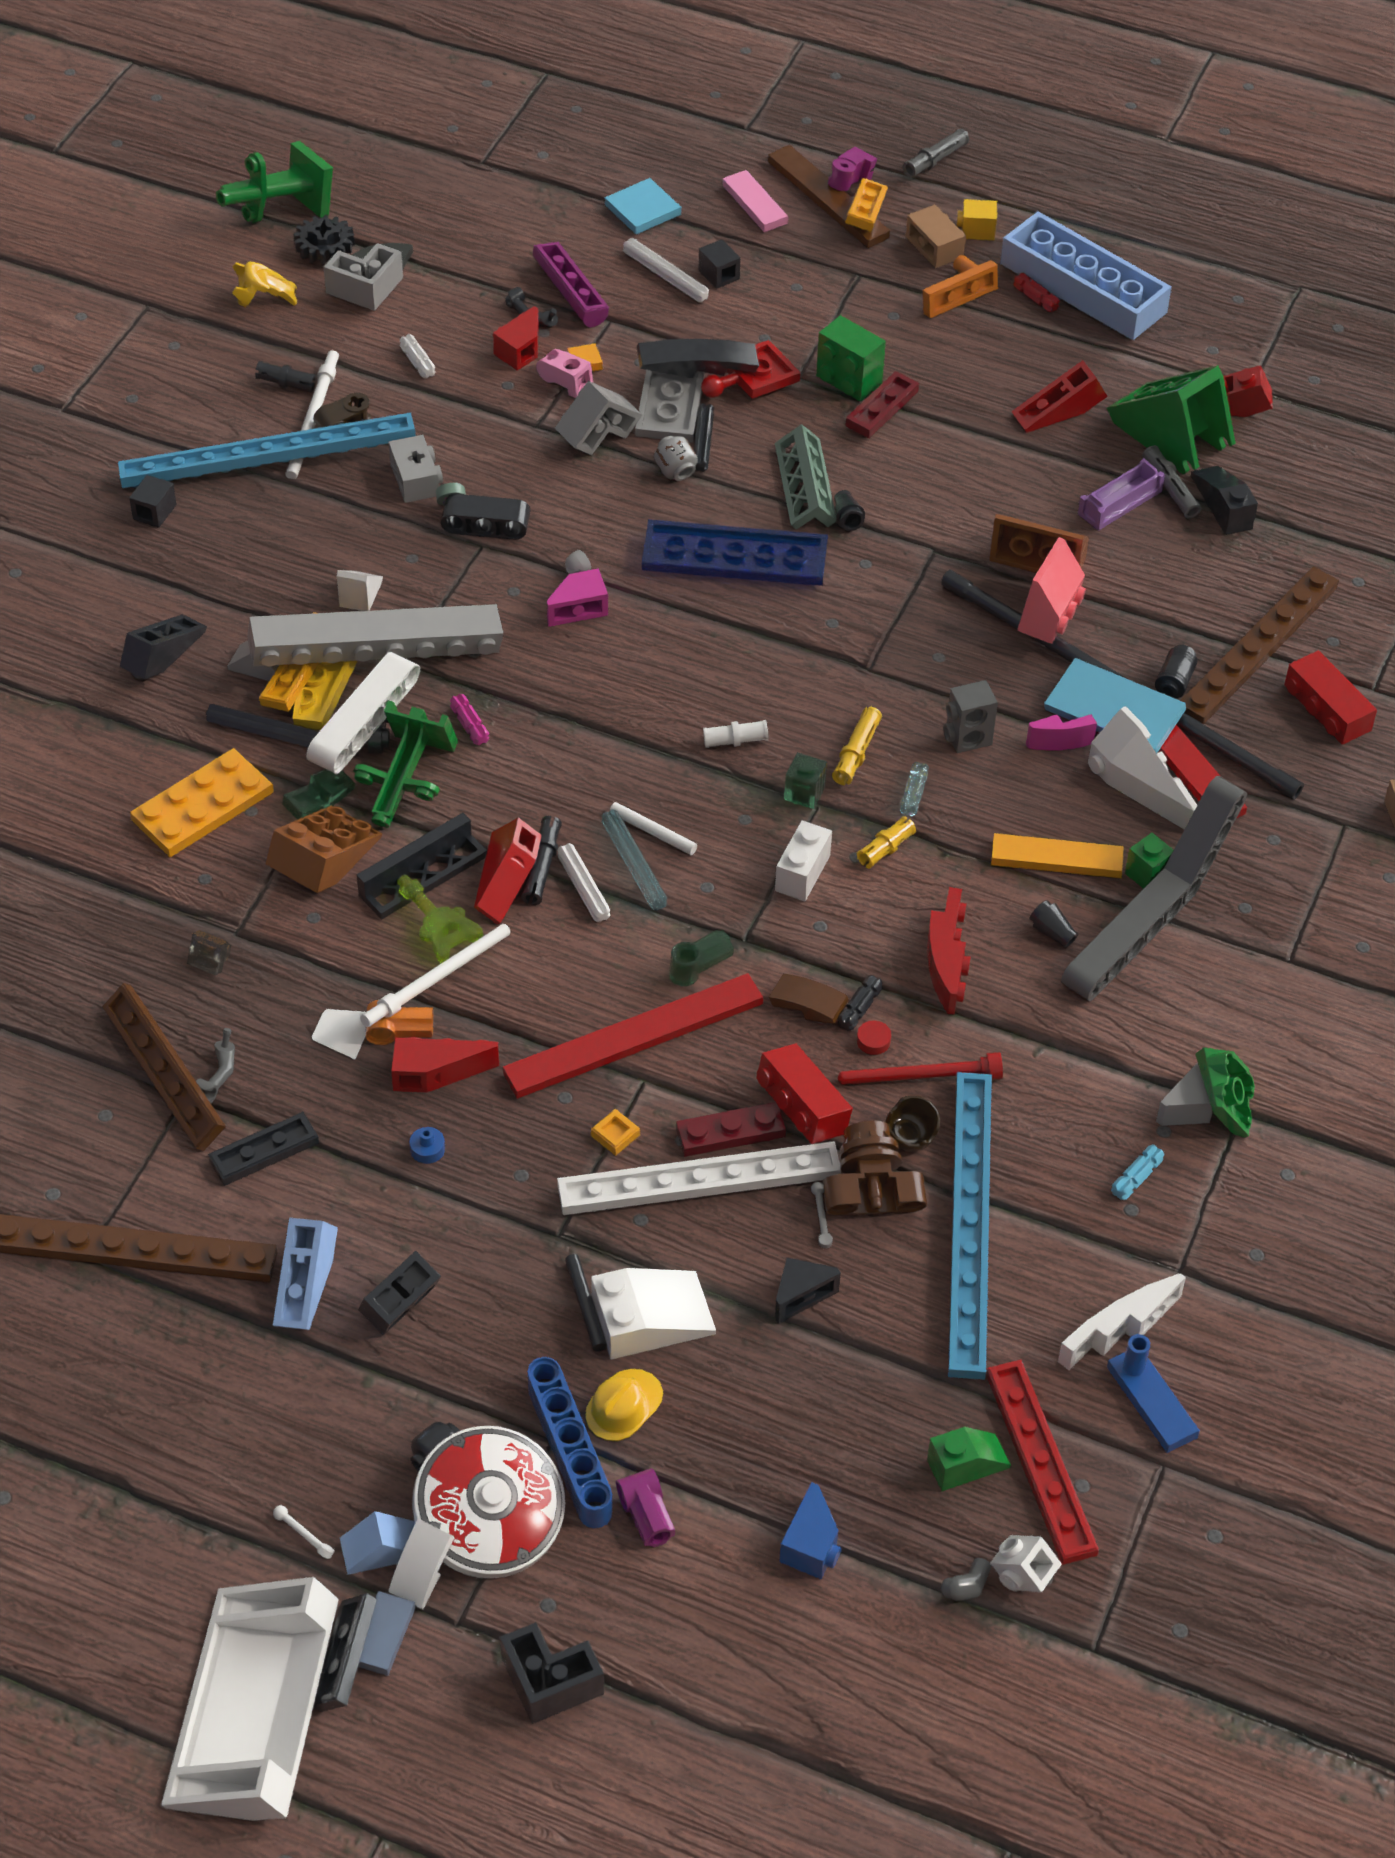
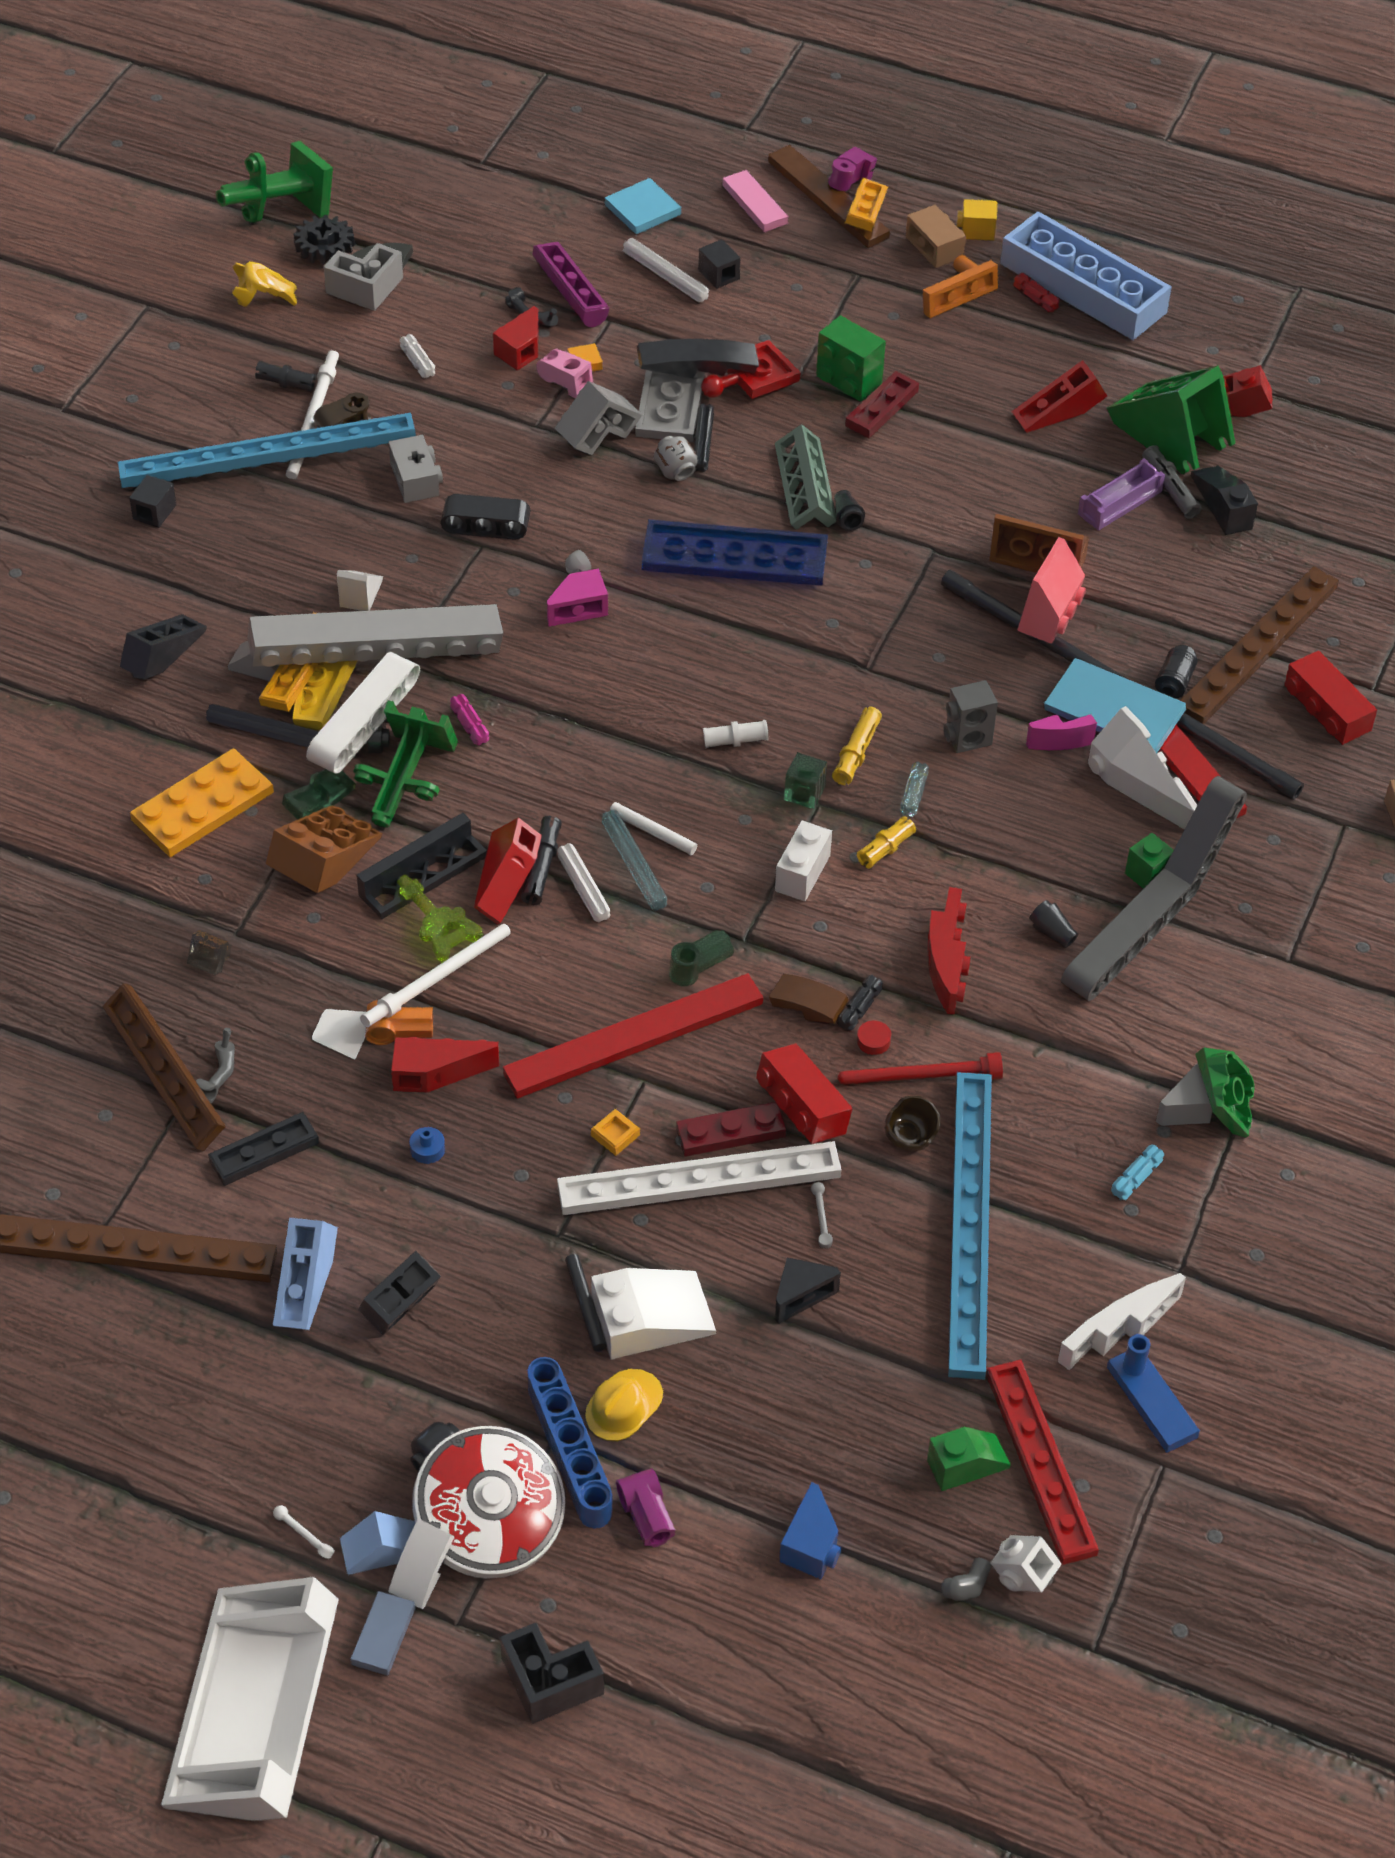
black tile [313,1593,377,1712] -> none
sand green tile [435,483,466,506] -> none
reddish brown beam [823,1121,927,1215] -> none
dark grey pin [903,129,969,178] -> none
light orange tile [991,833,1124,878] -> none

